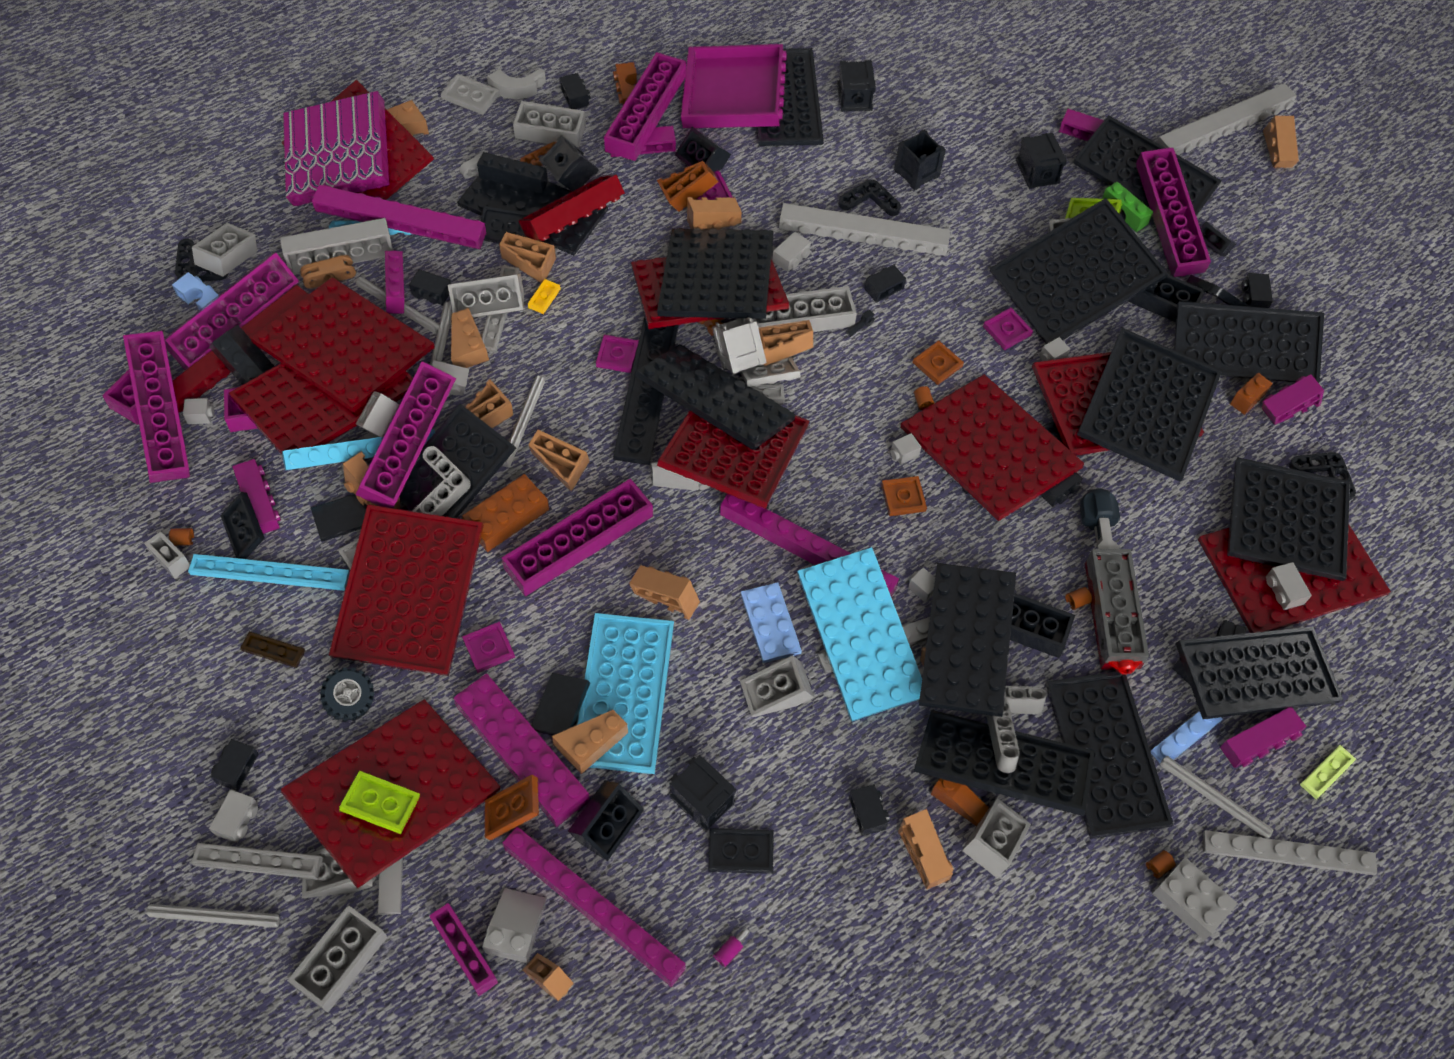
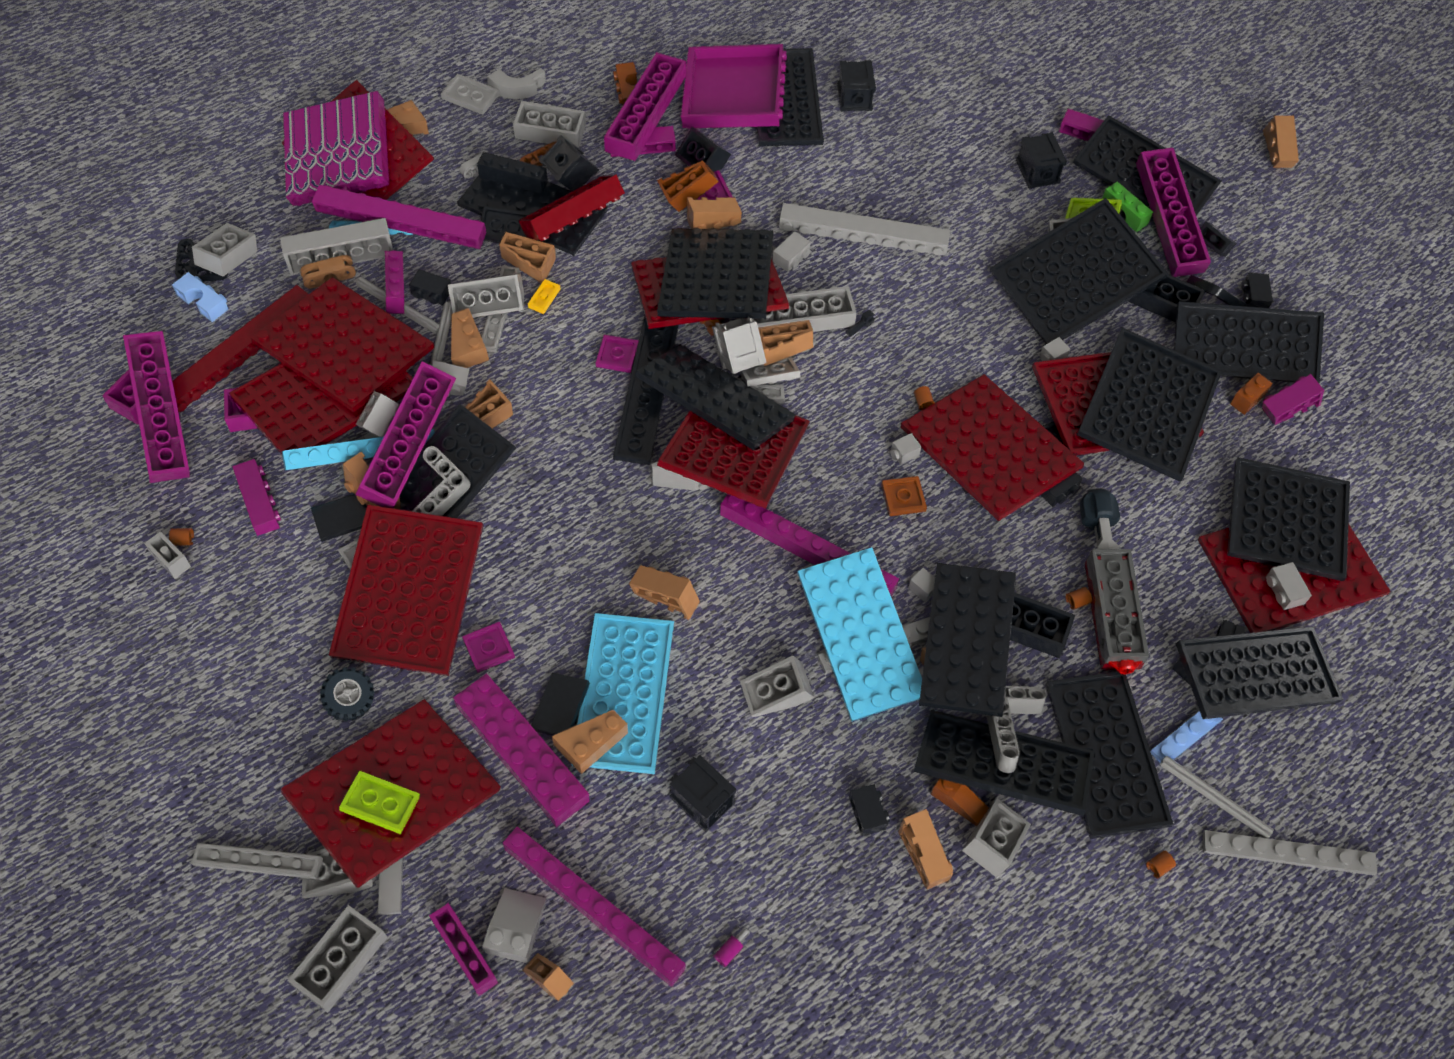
light grey axle [146,904,280,928] -> none
magenta brick [164,253,299,370] -> none
light grey brick [183,398,214,424] -> none
medium azure plate [188,554,350,591] -> none
black slope [209,325,275,385] -> none
light grey brick [209,789,258,843] -> none
black brick [210,739,259,792] -> none
black tile [220,492,265,559] -> none
dark brown tile [240,631,305,668] -> none
dark orange brick [462,474,549,552] -> none
dark orange plate [485,775,539,840] -> none
light grey axle [502,375,545,468] -> none
magenta brick [502,478,653,597] -> none
medium nougat wedge [528,430,590,491] -> none
black brick [560,73,591,109] -> none
black slope [568,780,644,861] -> none
black tile [708,828,774,874] -> none
light blue plate [741,582,802,663] -> none
black beam [839,180,901,216] -> none
black brick [864,265,906,303] -> none
black container [894,129,946,191] -> none
dark orange plate [913,341,964,385] -> none
magenta plate [983,308,1033,350] -> none
light grey brick [1152,857,1238,940] -> none
light grey brick [1157,84,1297,155] -> none
magenta brick [1220,707,1307,768] -> none
black beam [1289,452,1356,501] -> none
yellowish green tile [1300,745,1356,799] -> none

